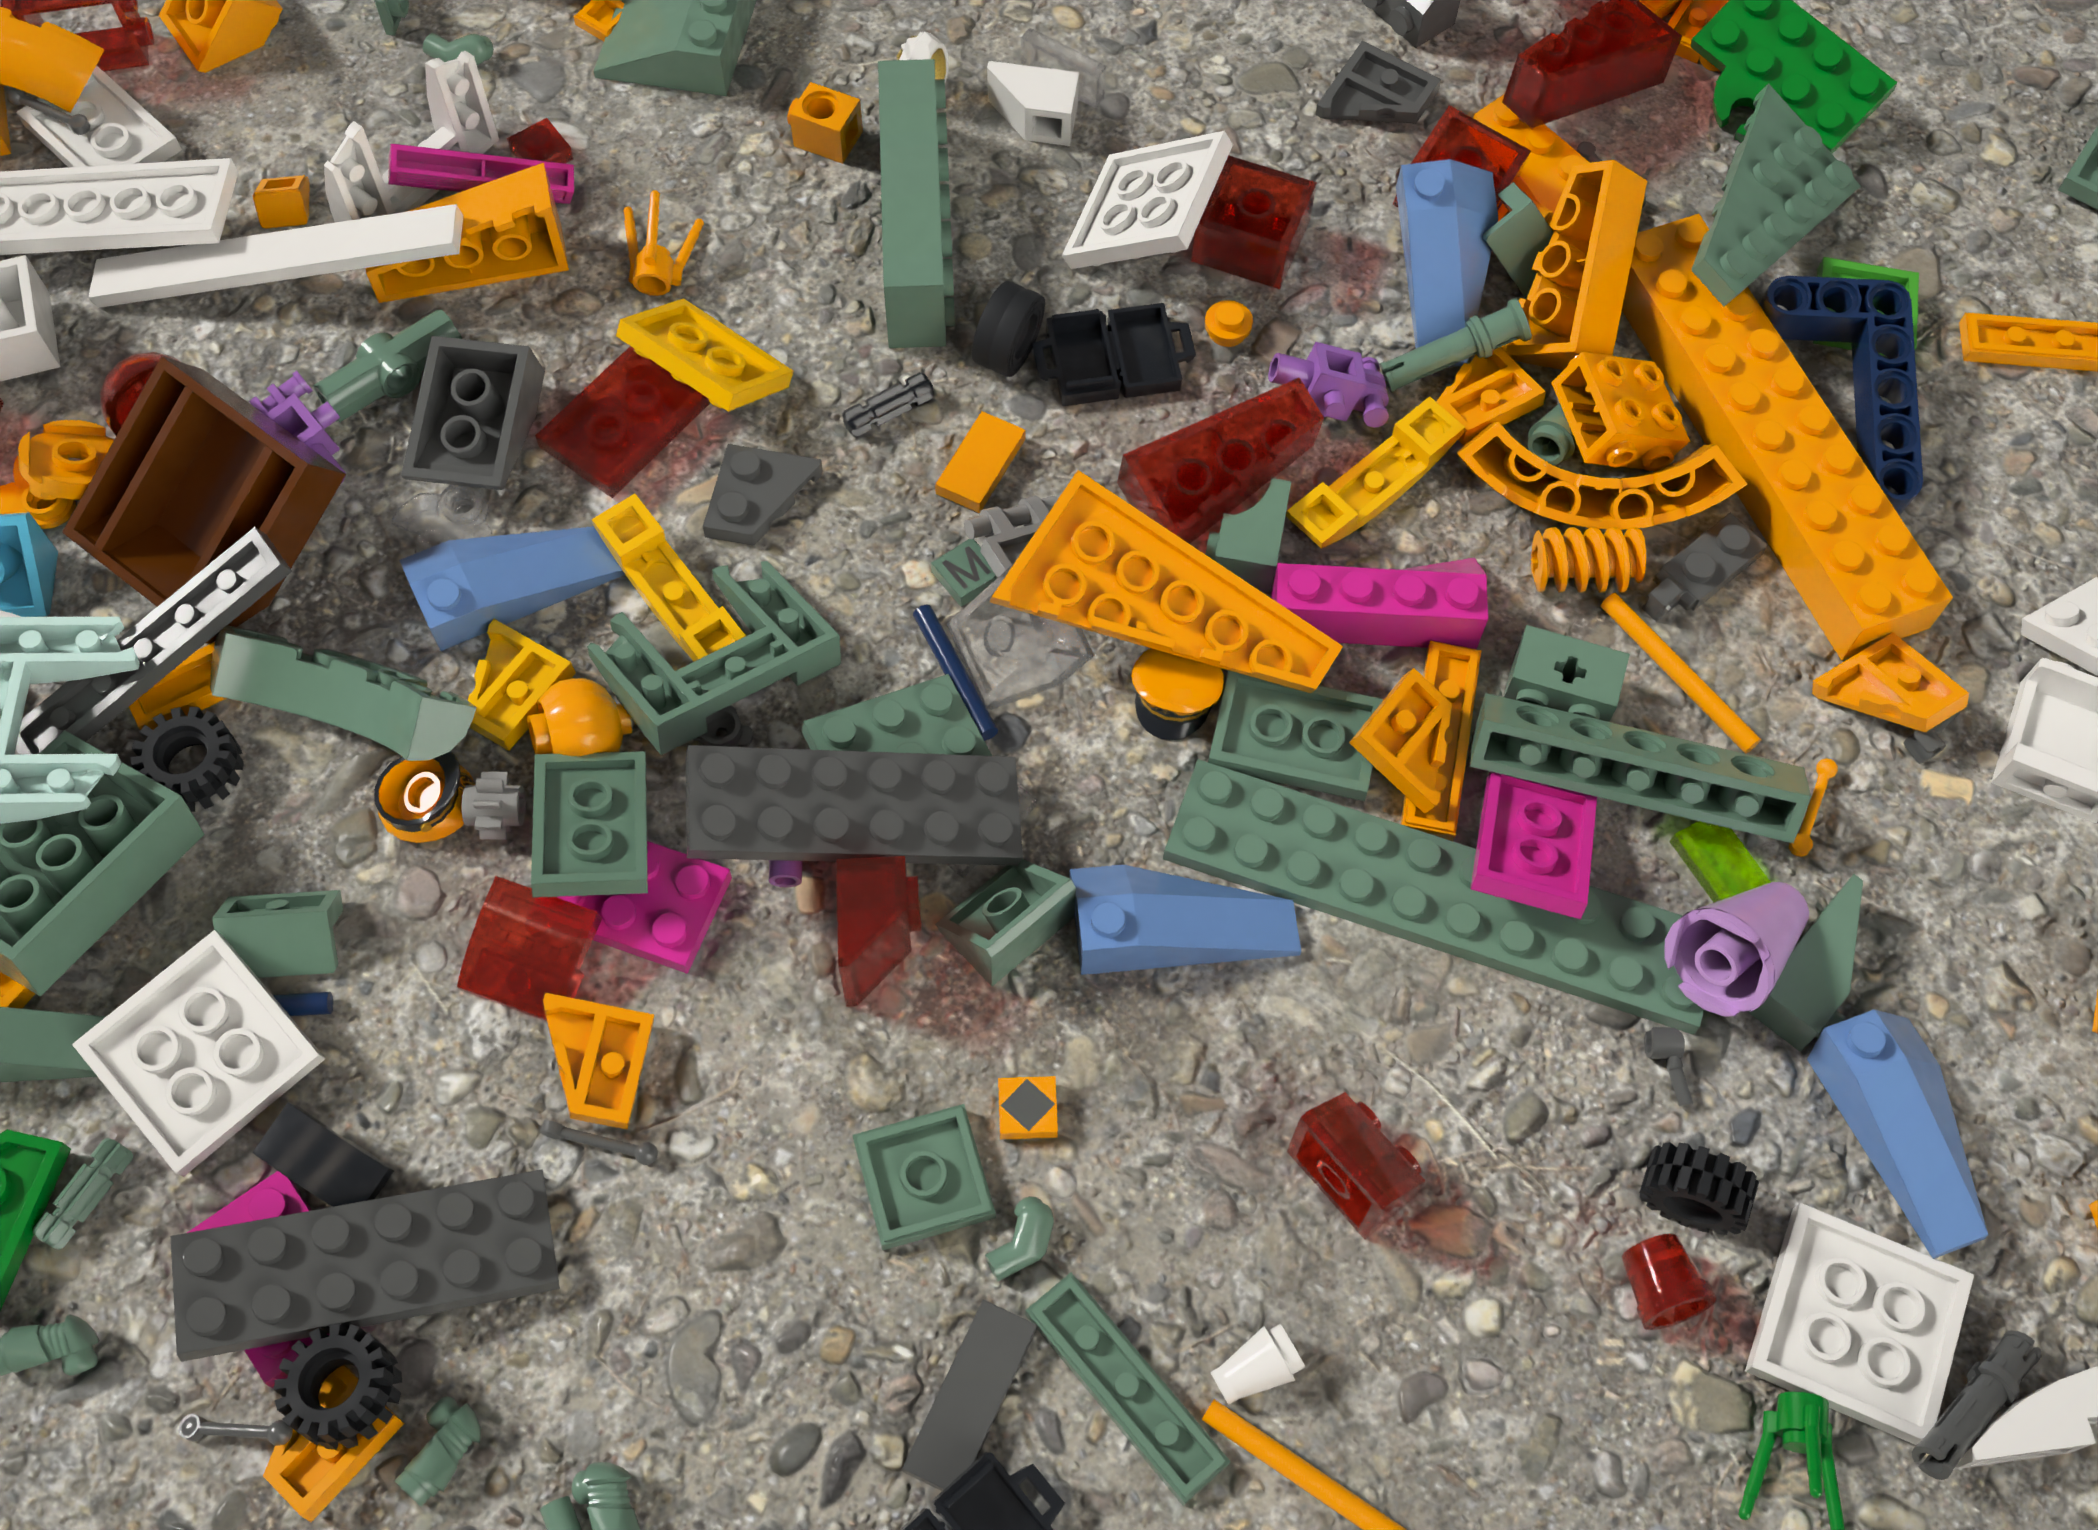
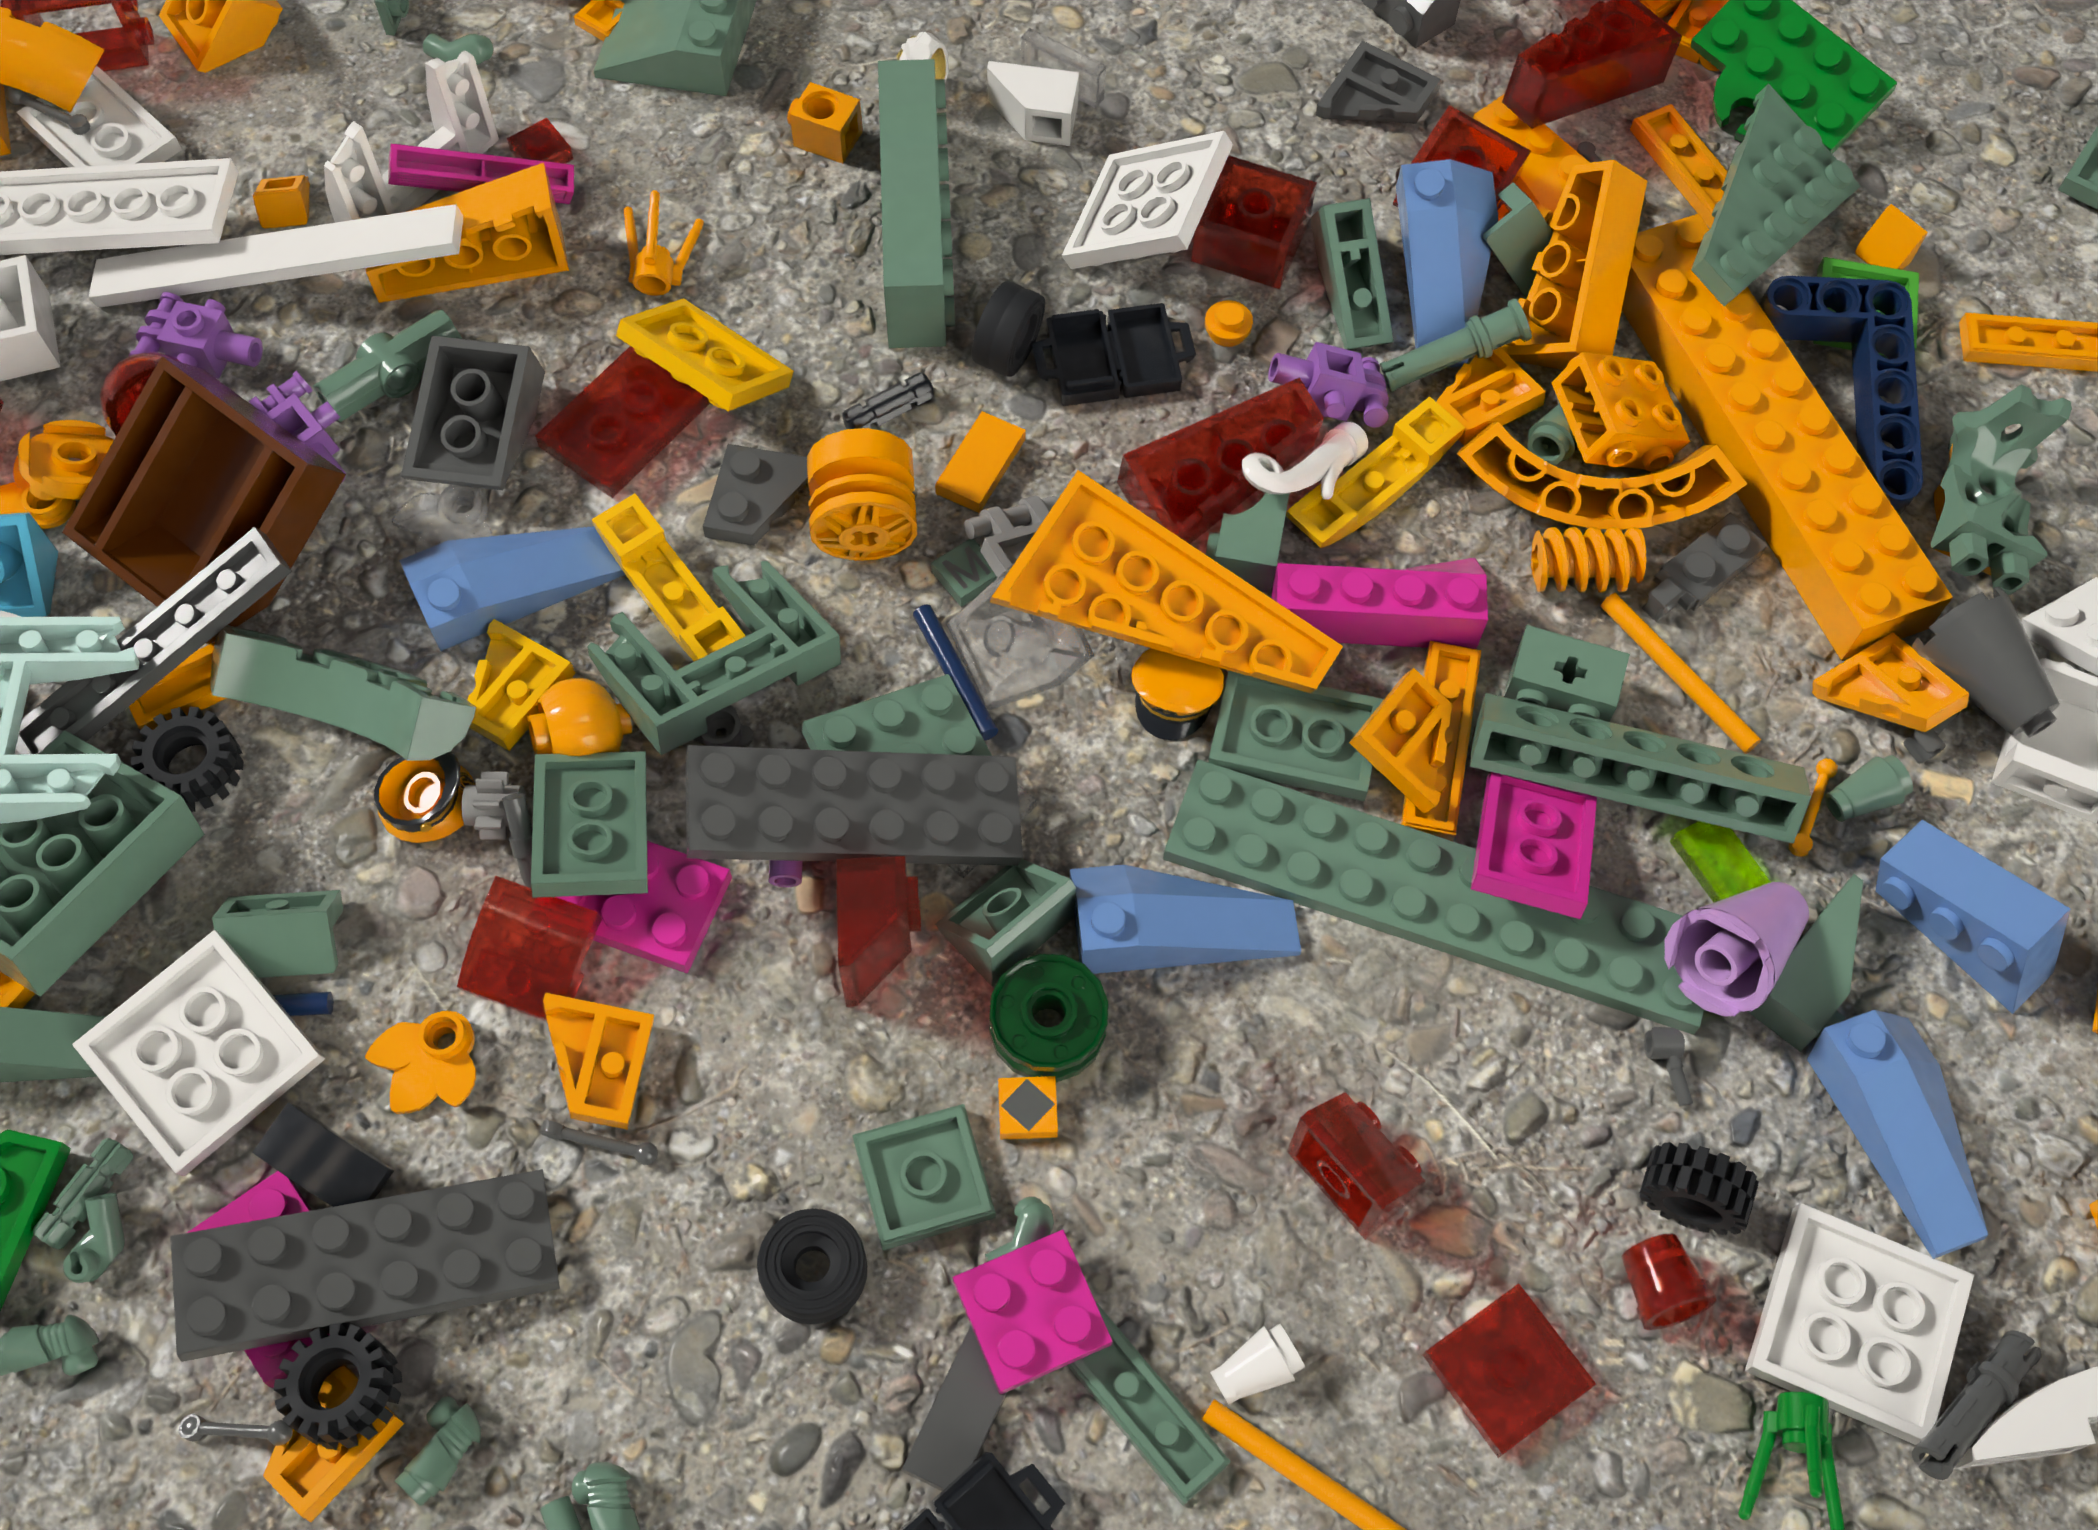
none -> sand green arm [63,1193,125,1283]
none -> medium lavender piece [128,292,263,379]
none -> light orange plate [365,1011,477,1114]
none -> dark grey piece [502,793,539,898]
none -> black tyre [757,1209,868,1324]
none -> light orange wheel [807,428,917,561]
none -> dark pink plate [952,1229,1113,1395]
none -> dark green wheel [989,954,1108,1082]
none -> white plant [1242,422,1368,500]
none -> sand green slope [1310,198,1394,350]
none -> clear red plate [1422,1283,1596,1458]
none -> light orange tile [1630,104,1728,229]
none -> sand green cone [1825,755,1913,822]
none -> light orange slope [1855,204,1928,270]
none -> medium blue wedge [1876,820,2071,1014]
none -> dark grey cone [1911,586,2060,738]
none -> sand green hips [1931,384,2072,595]

